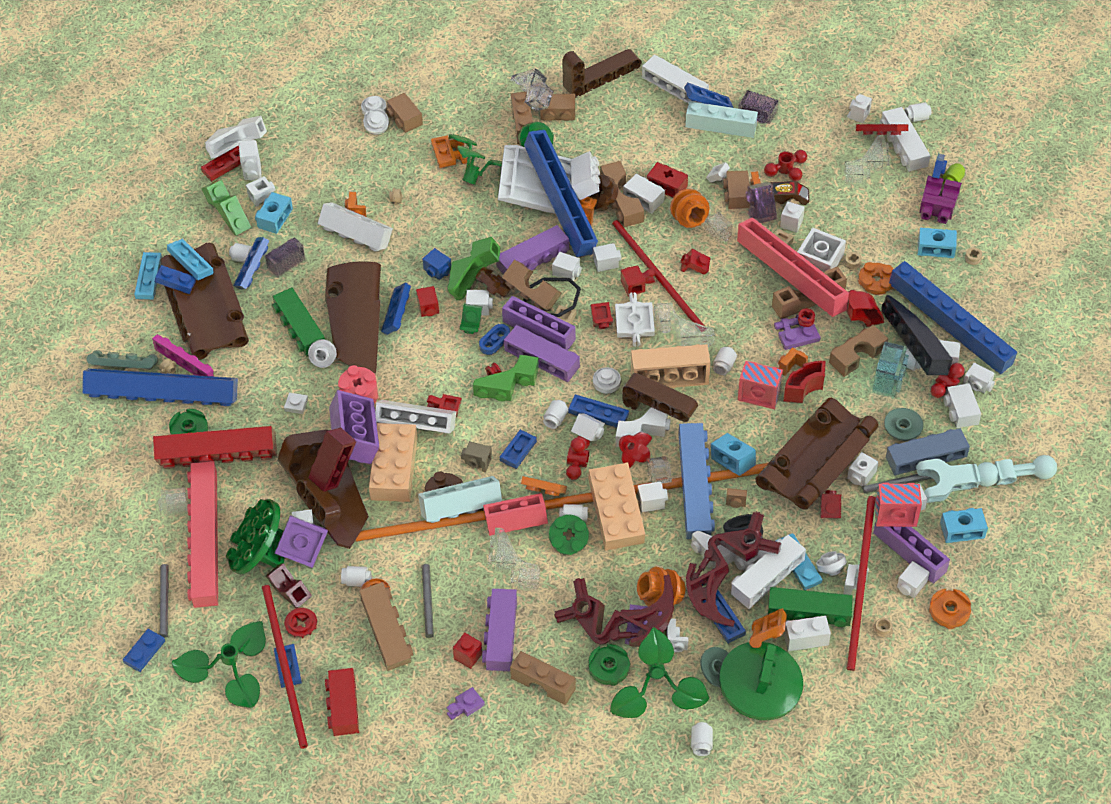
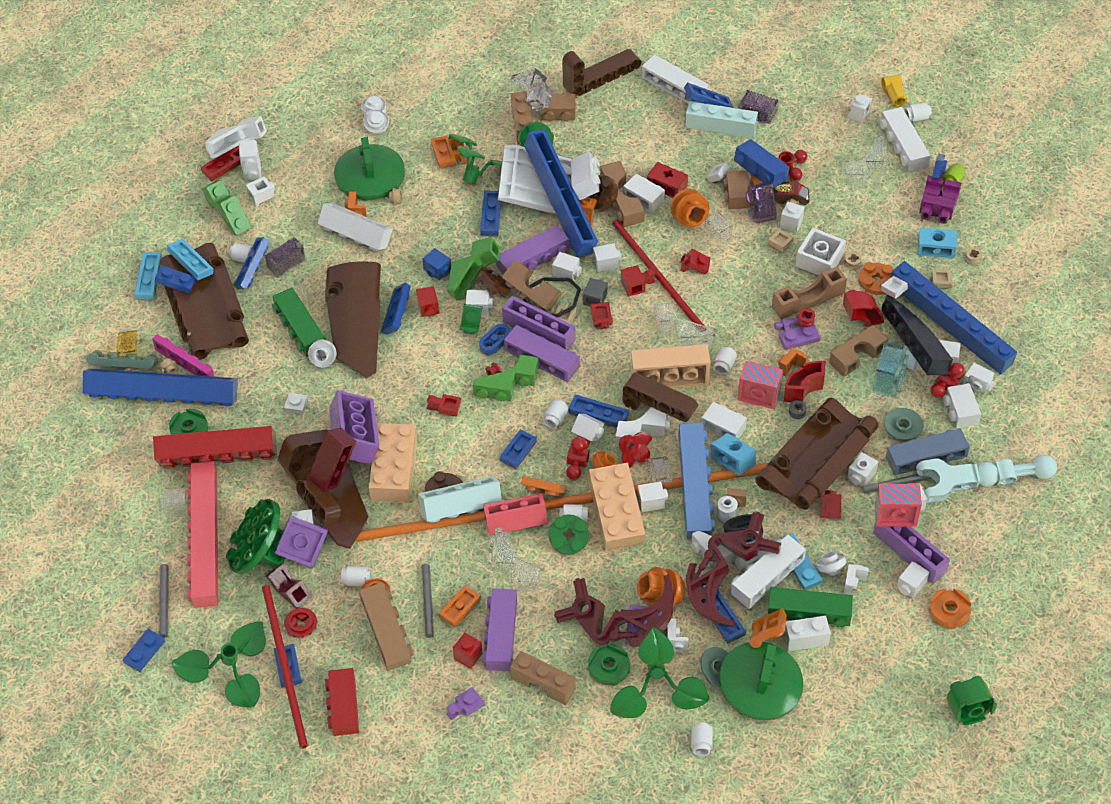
medium azure brick [255,192,293,234] -> none
coral brick [338,365,378,404] -> none
white brick [375,400,456,433] -> none
medium nougat brick [386,93,423,133] -> none
dark tan brick [461,441,492,472] -> none
white plate [593,367,621,394] -> none
white plate [615,292,655,347] -> none
coral brick [737,217,849,317] -> none
red piece [847,496,876,671] -> none
red plate [856,124,909,135] -> none
tan plate [873,617,893,637] -> none
medium azure brick [940,508,988,543] -> none
none -> clear yellow plate [116,330,138,354]
none -> green bracket [334,137,405,200]
none -> orange plate [439,585,481,628]
none -> blue plate [480,190,502,236]
none -> dark grey brick [582,278,608,307]
none -> orange plate [592,451,617,469]
none -> white brick [701,402,747,439]
none -> white brick [717,496,738,523]
none -> blue brick [734,139,789,189]
none -> dark grey bush [789,400,807,419]
none -> yellow piece [881,74,907,107]
none -> white plate [881,276,908,299]
none -> tan plate [931,269,952,288]
none -> green brick [946,676,997,725]

